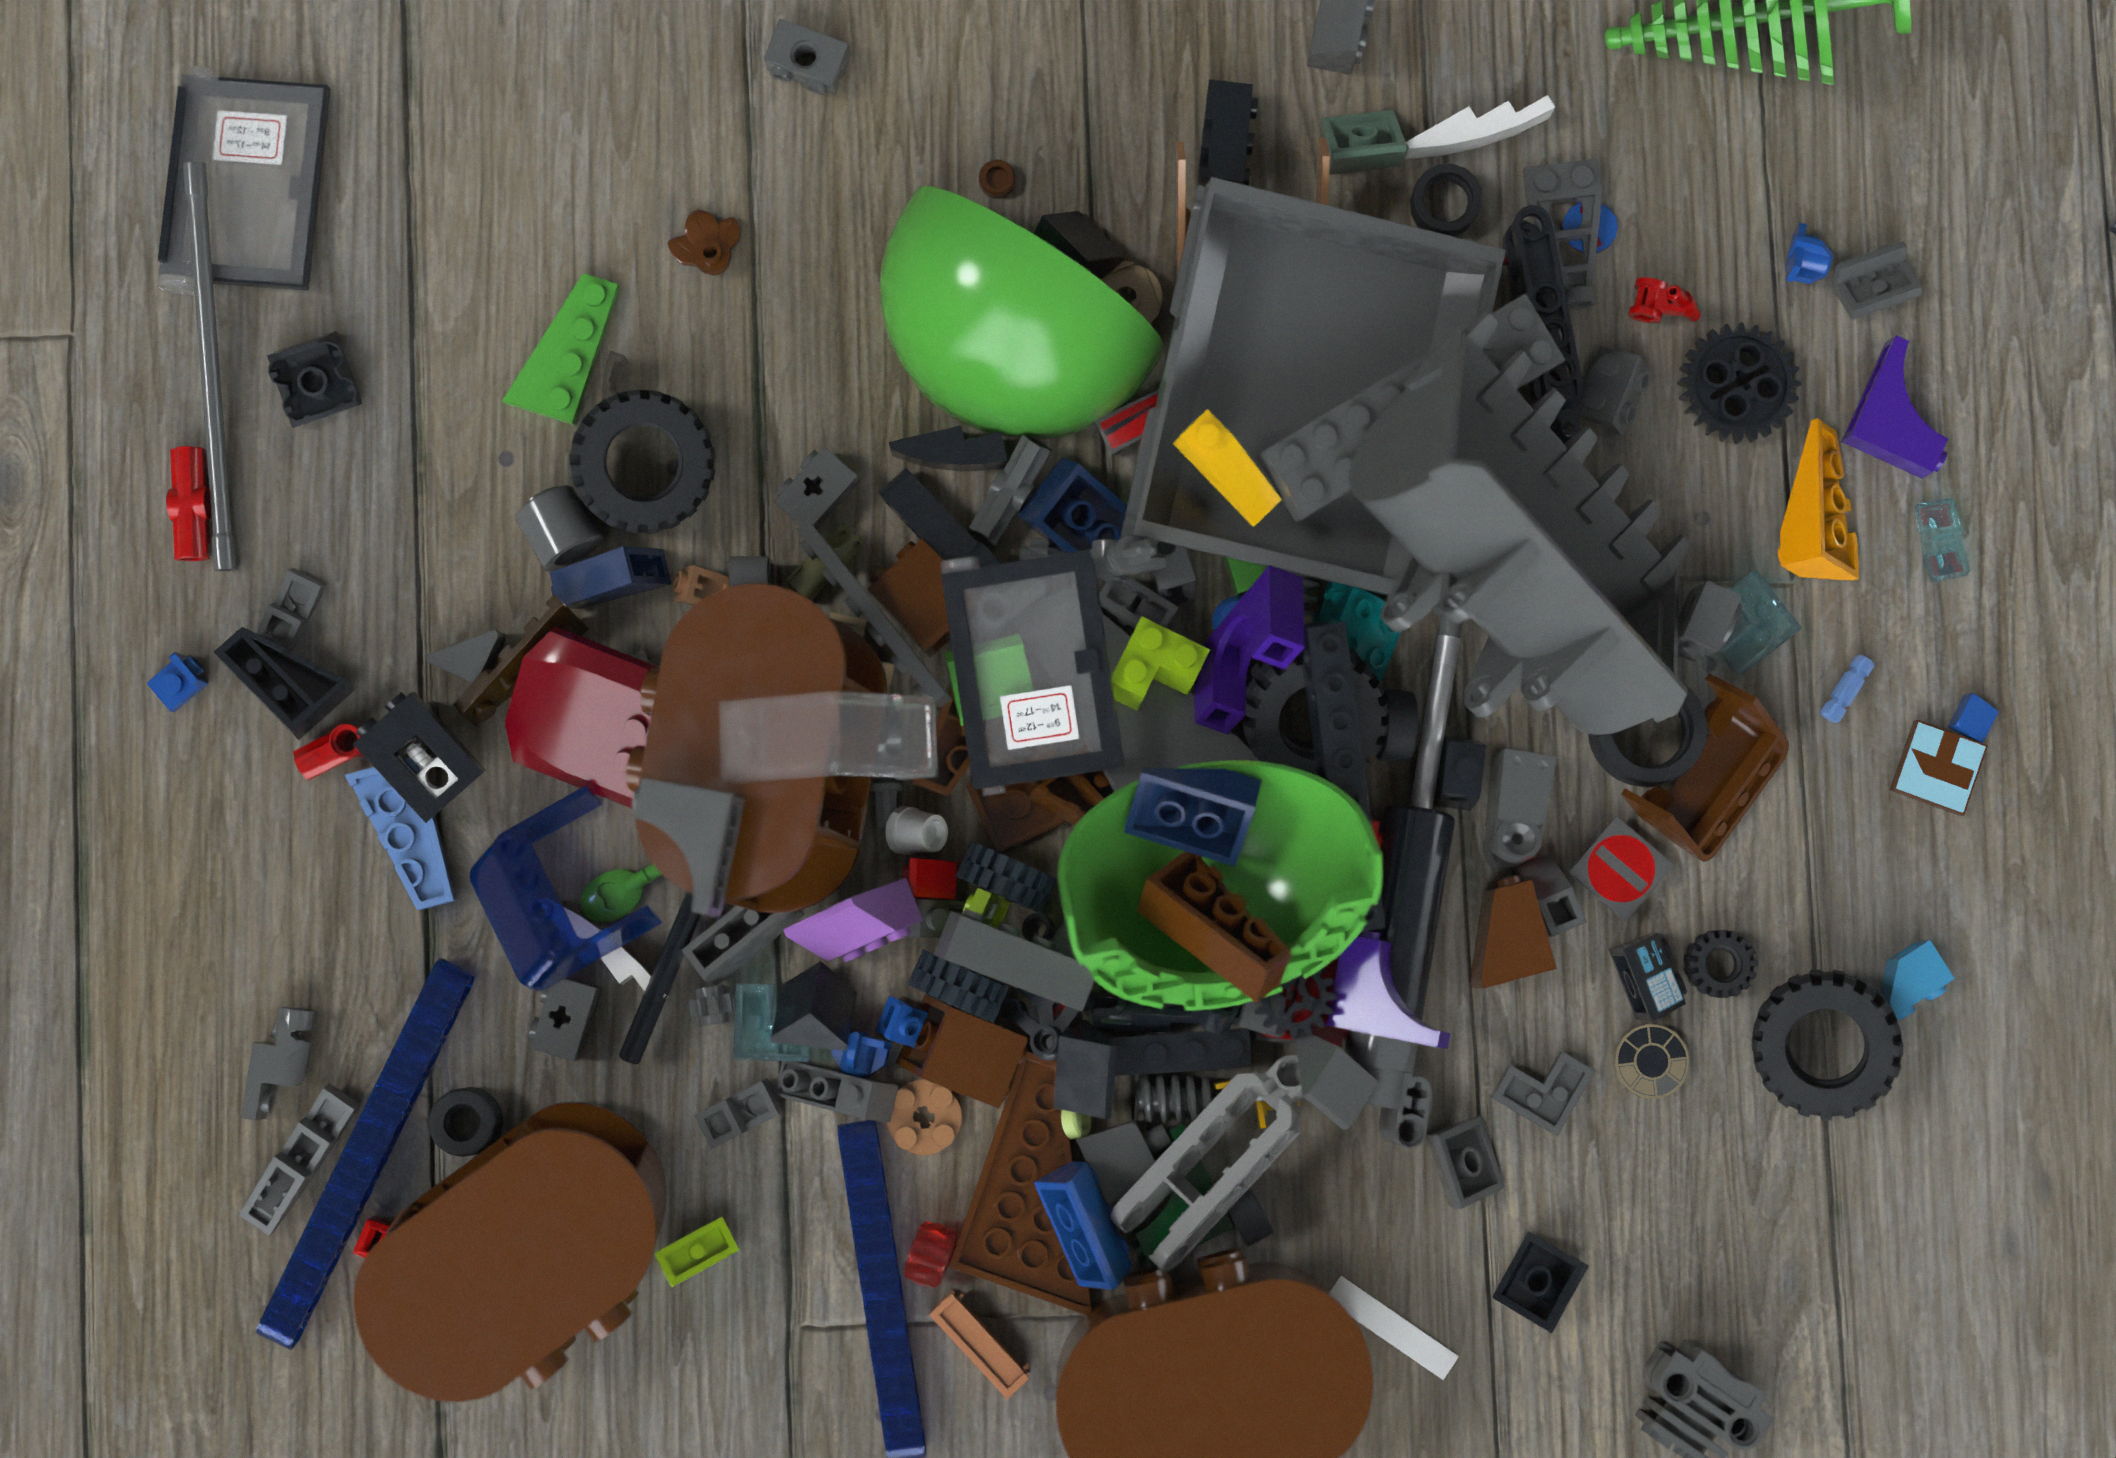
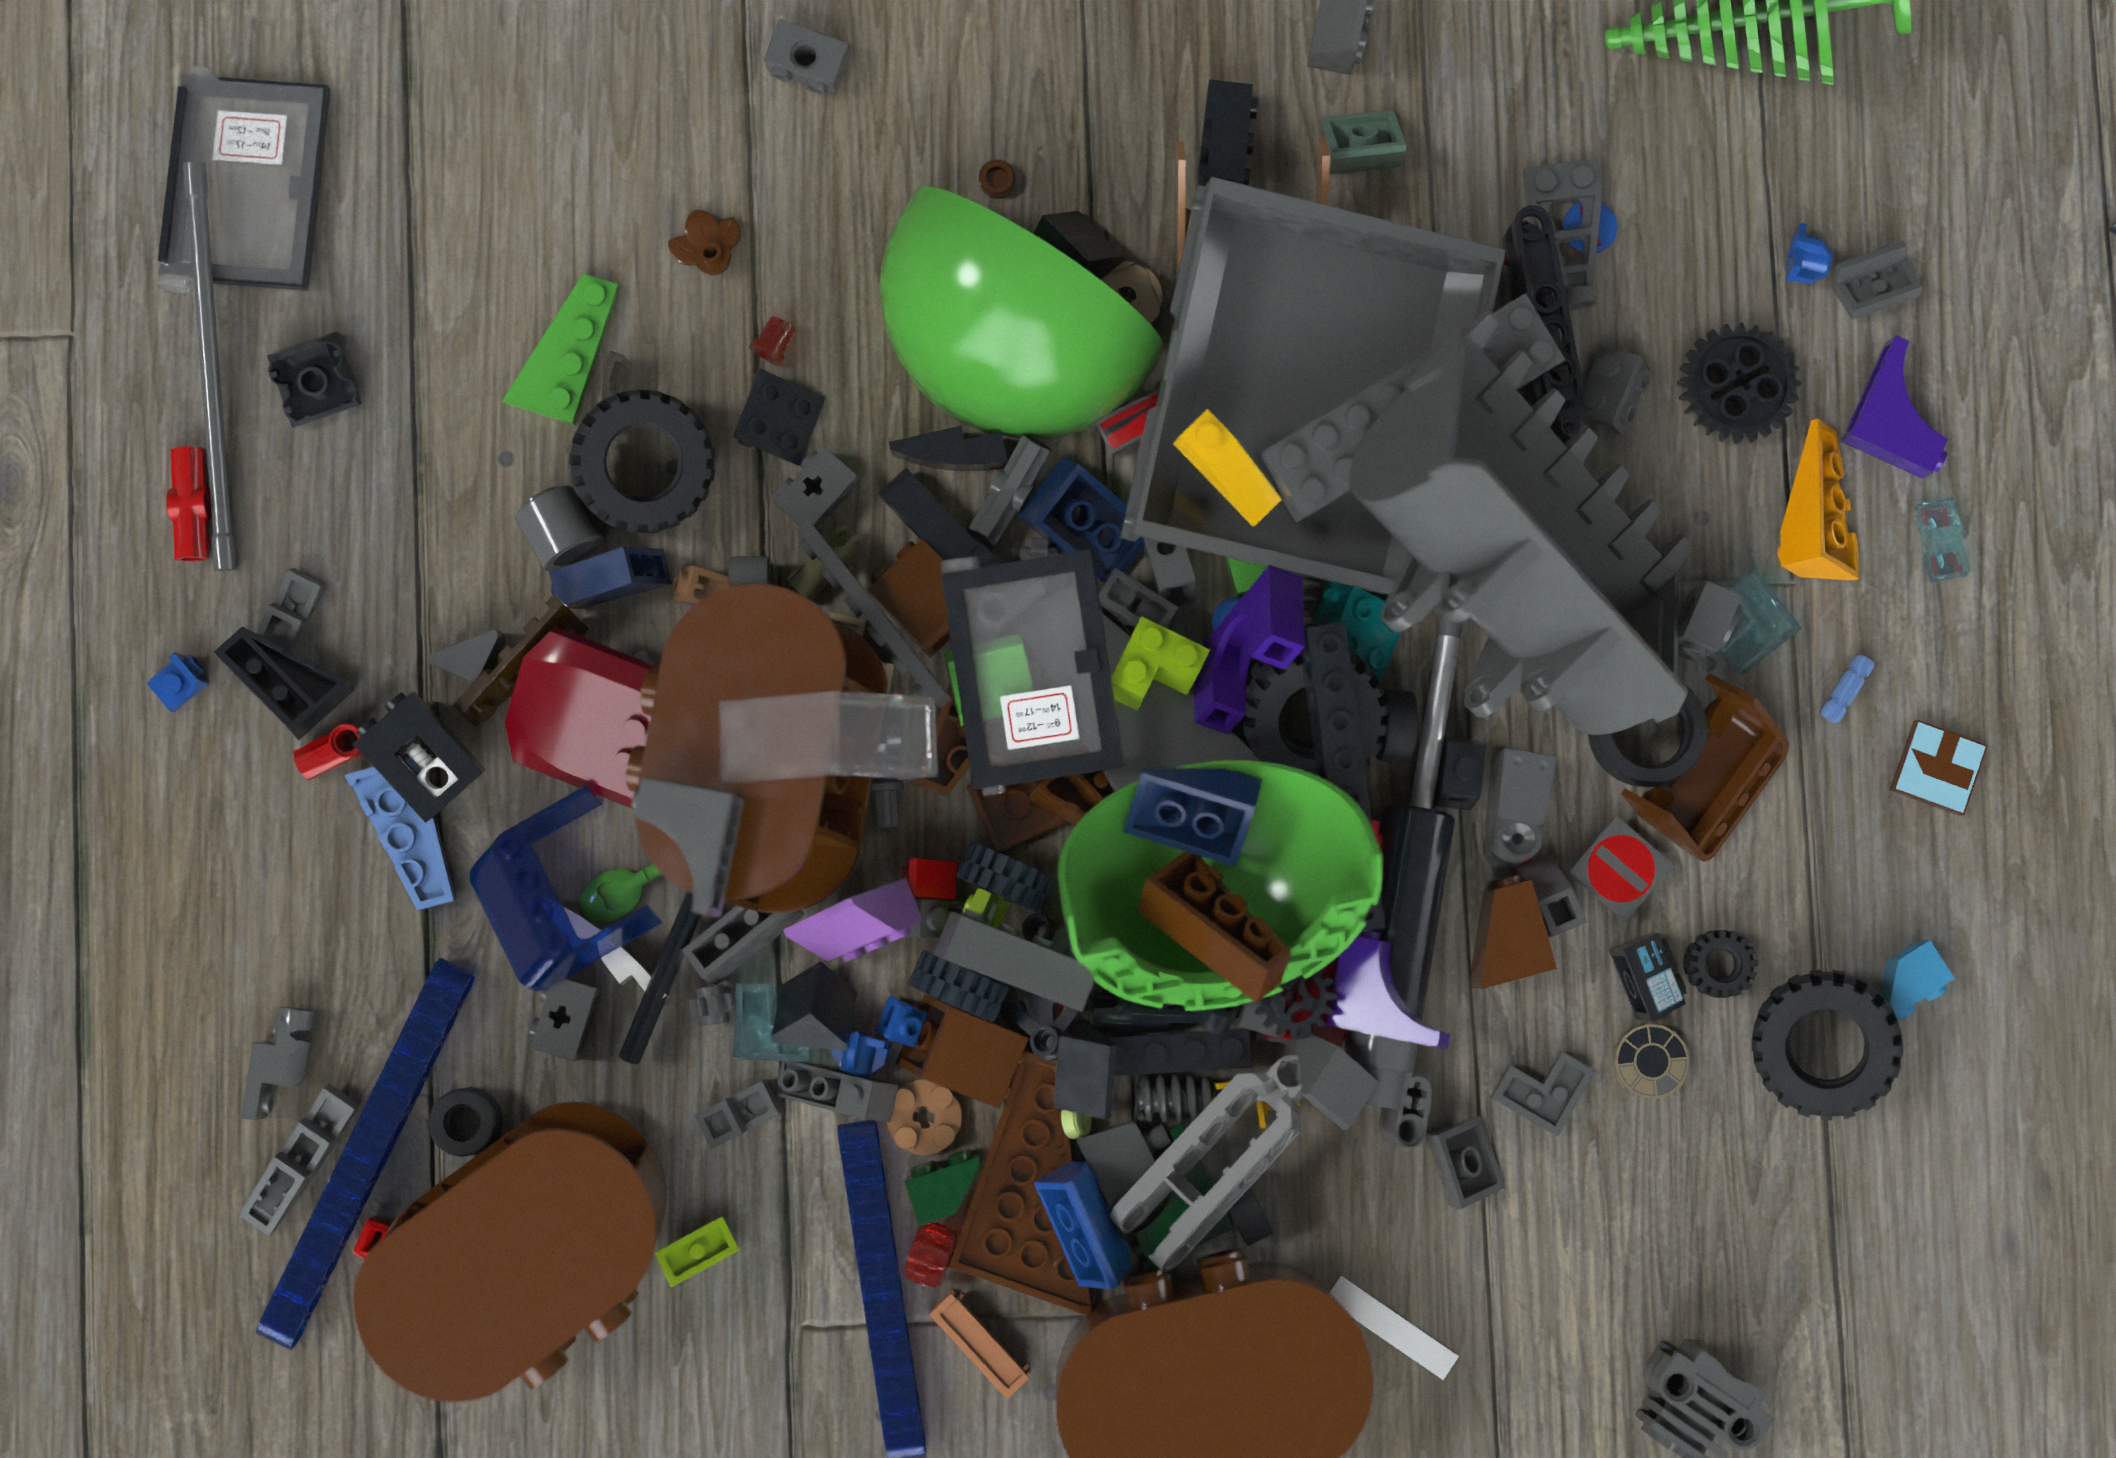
white piece [885,806,948,855] -> none
dark grey piece [1092,535,1166,581] -> none
white slope [1404,95,1555,159] -> none
black tyre [1410,164,1482,237] -> none
black slope [1492,1231,1589,1333] -> none
red piece [1628,277,1701,323] -> none
blue slope [1948,692,1999,743] -> none
none -> black hinge [733,368,825,466]
none -> clear red bush [749,316,796,366]
none -> dark green slope [904,1148,982,1226]

